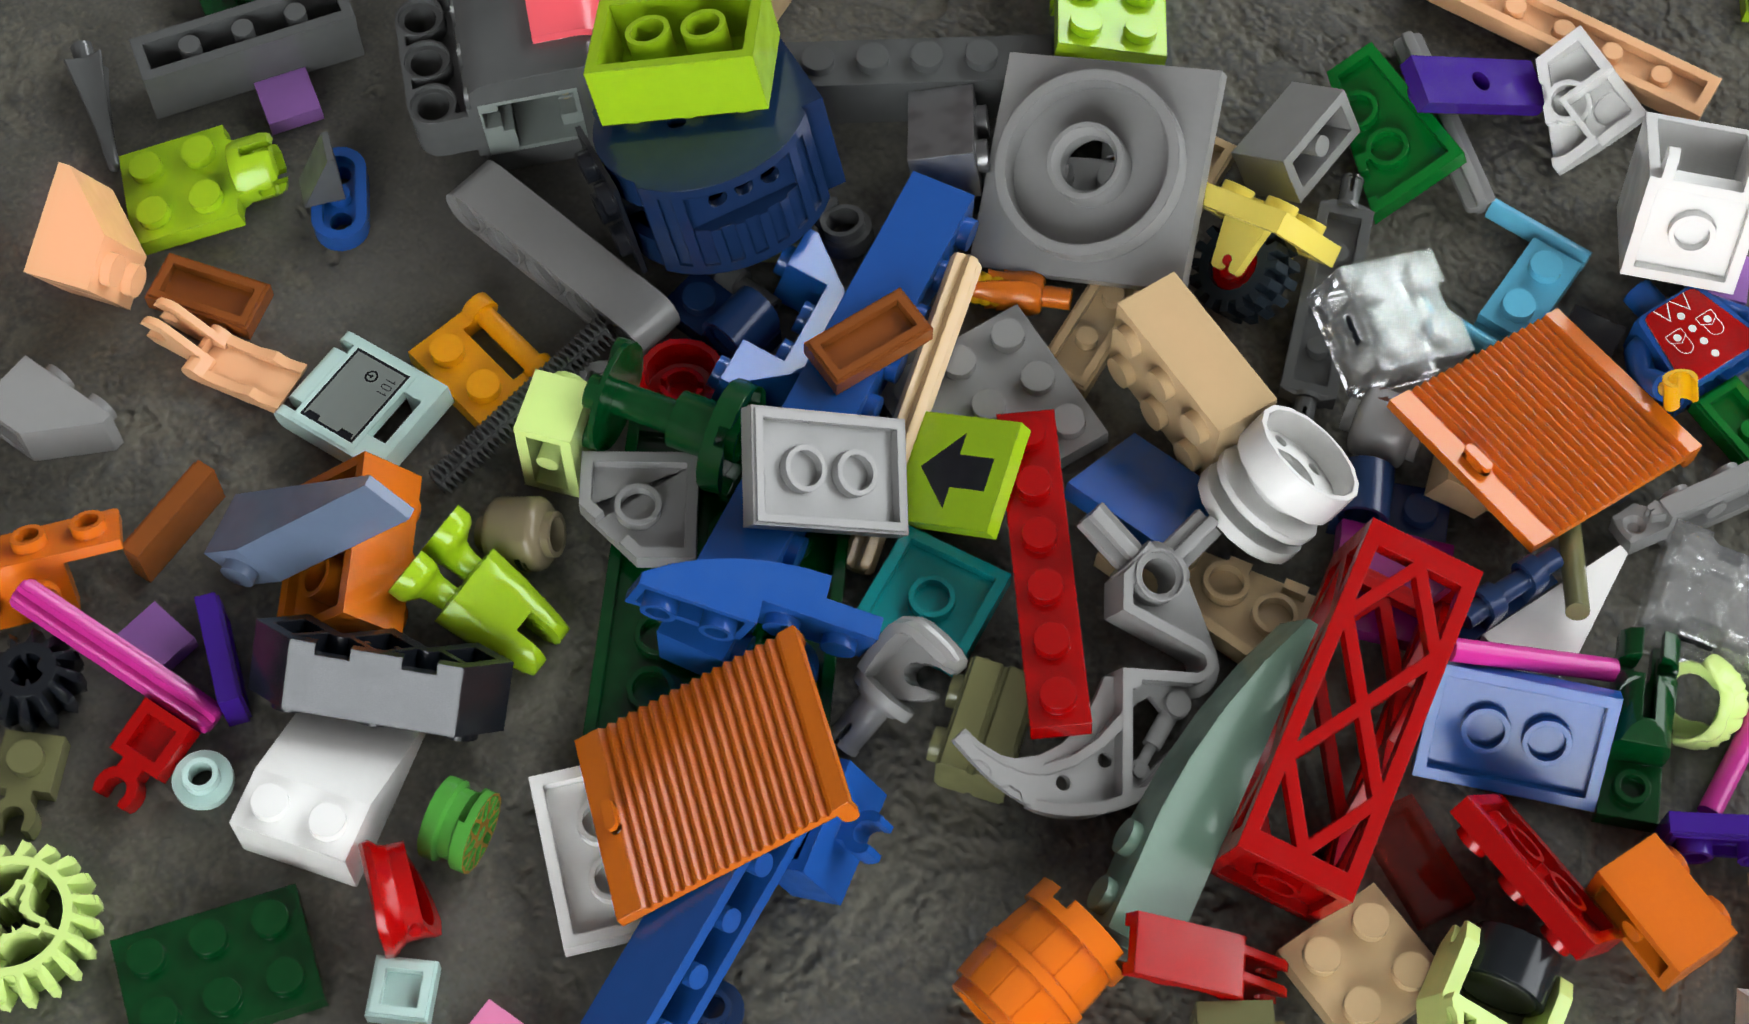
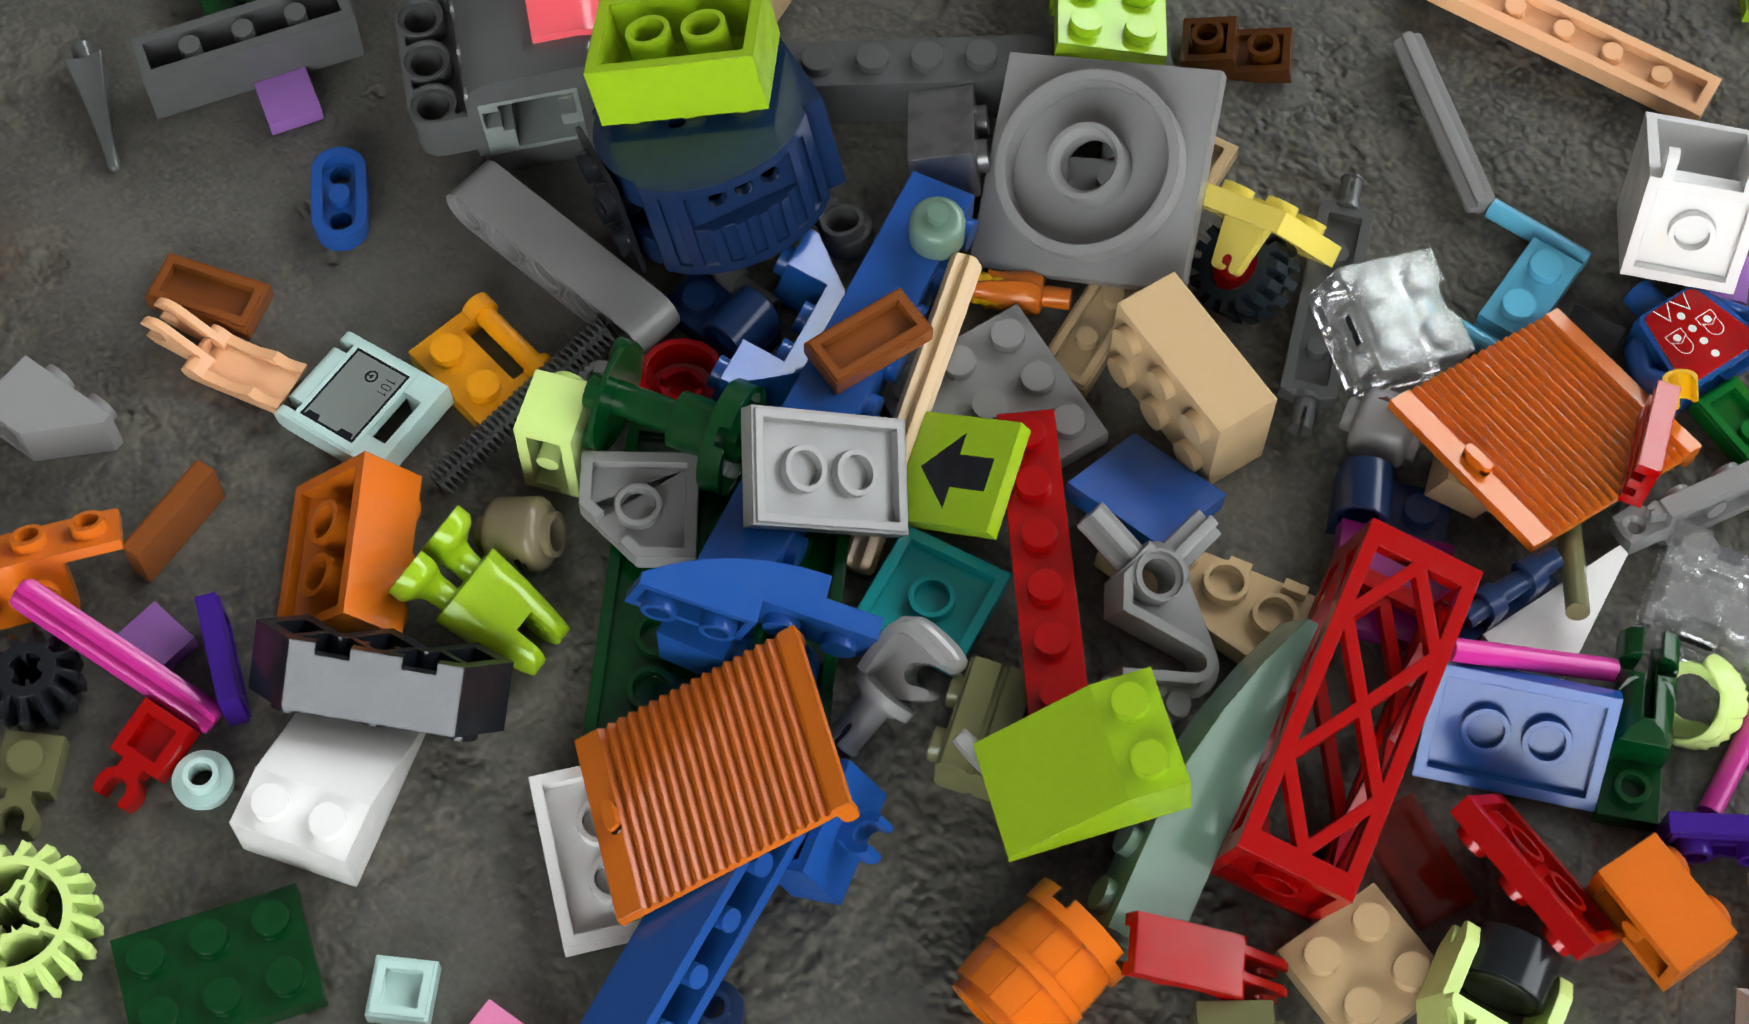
light nougat slope [23,162,147,310] -> none
lime plate [118,125,289,256] -> none
sand blue slope [204,475,414,587] -> none
dark grey piece [298,131,346,208] -> none
red hat [358,840,442,959] -> none
bright green wheel [417,775,501,874] -> none
white wheel [1198,405,1359,564] -> none
light grey brick [1231,82,1360,203] -> none
green wing [1327,42,1467,225] -> none
dark purple tile [1400,55,1544,116] -> none
white slope [1535,25,1646,175] -> none
none -> sand green piece [908,196,966,261]
none -> lime slope [973,666,1192,862]
none -> reddish brown slope [1180,16,1294,83]
none -> tile [1618,380,1681,508]

